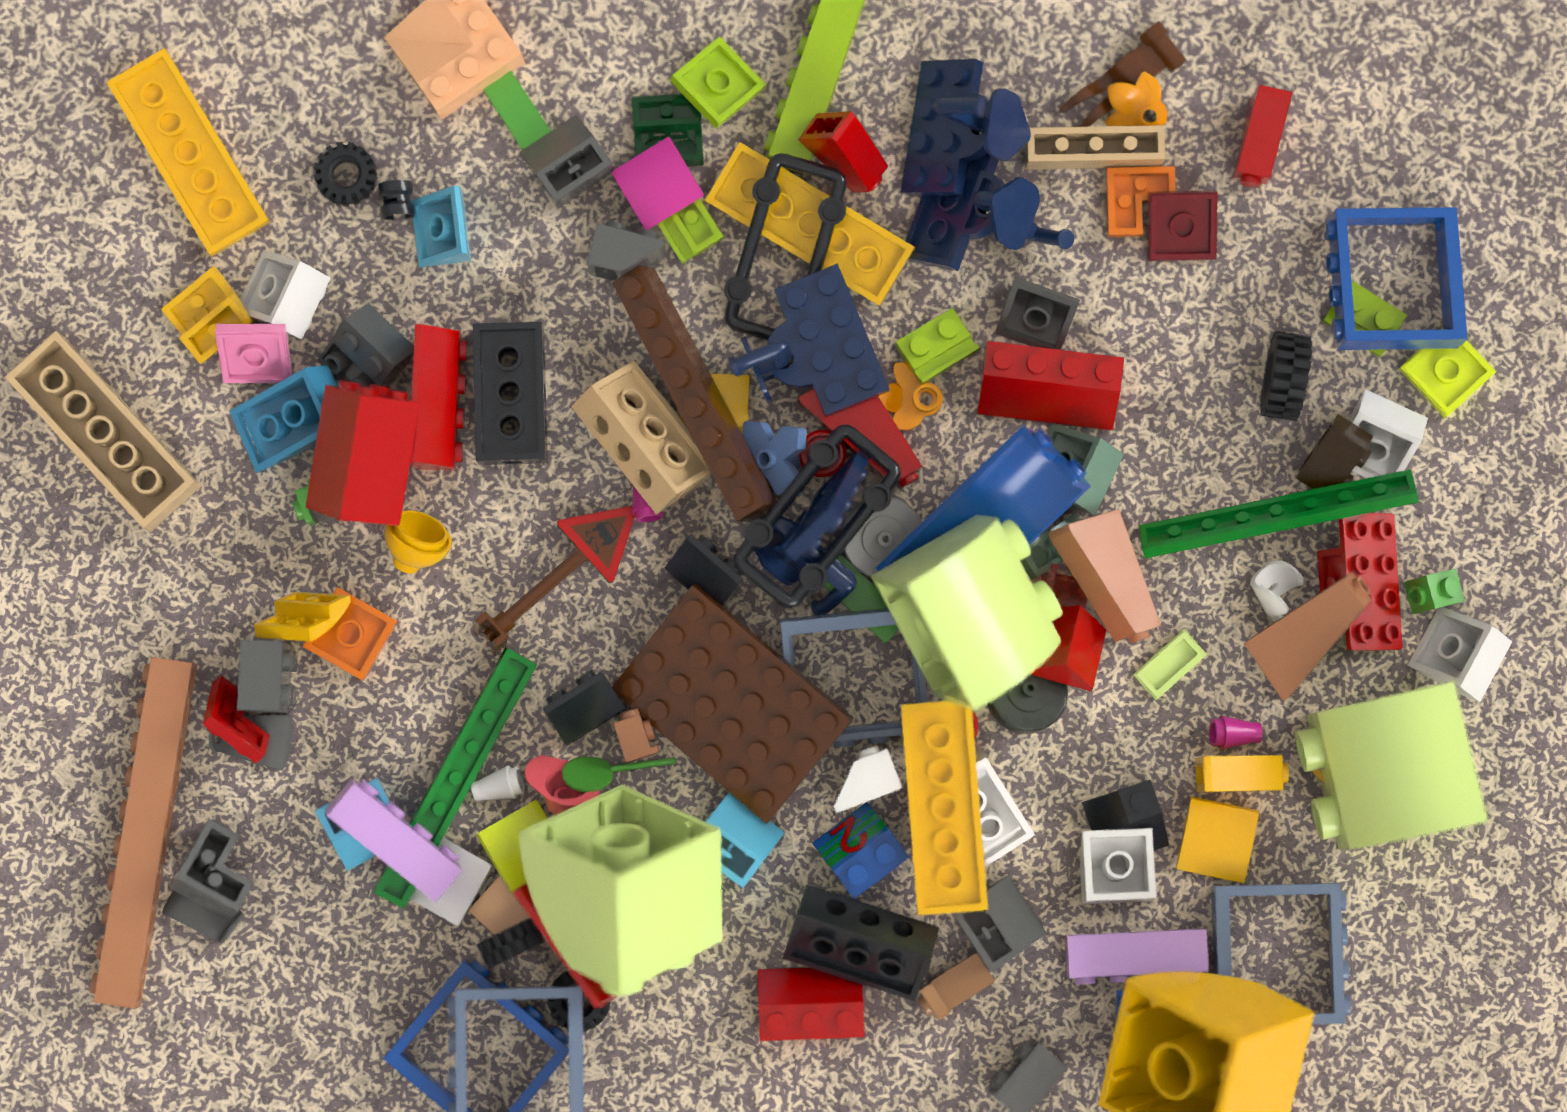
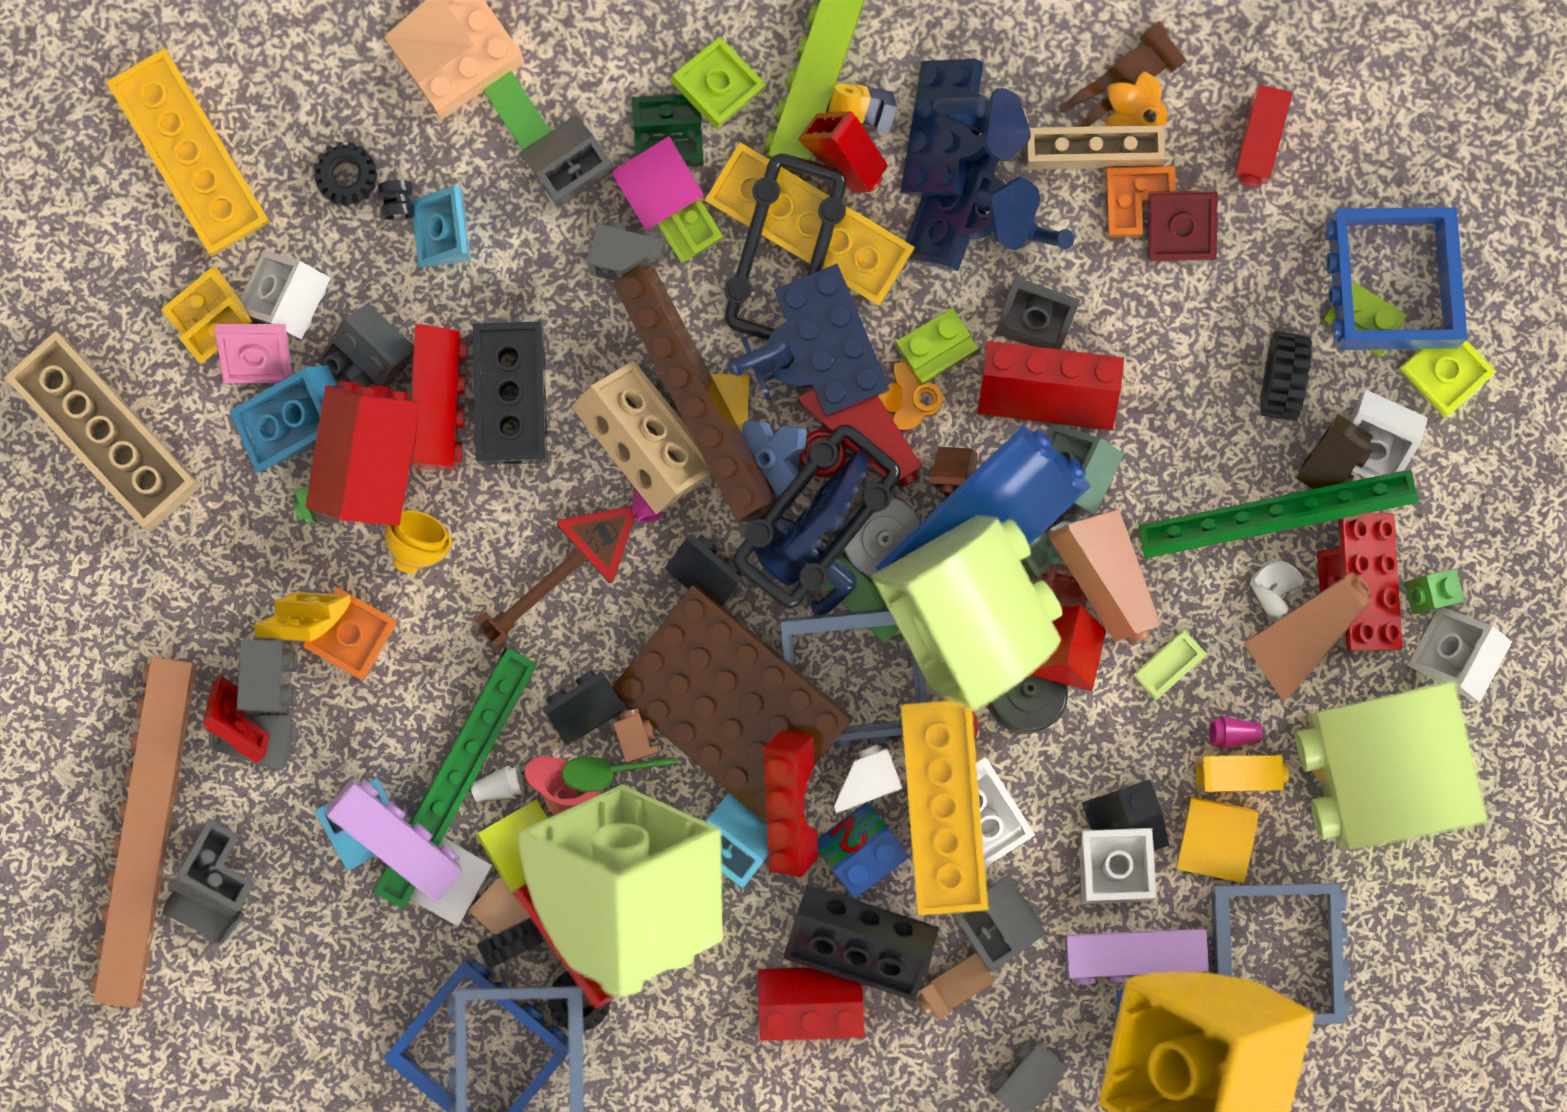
none -> red arch [763,730,818,878]
none -> leg [827,83,898,134]
none -> copper slope [930,446,978,498]

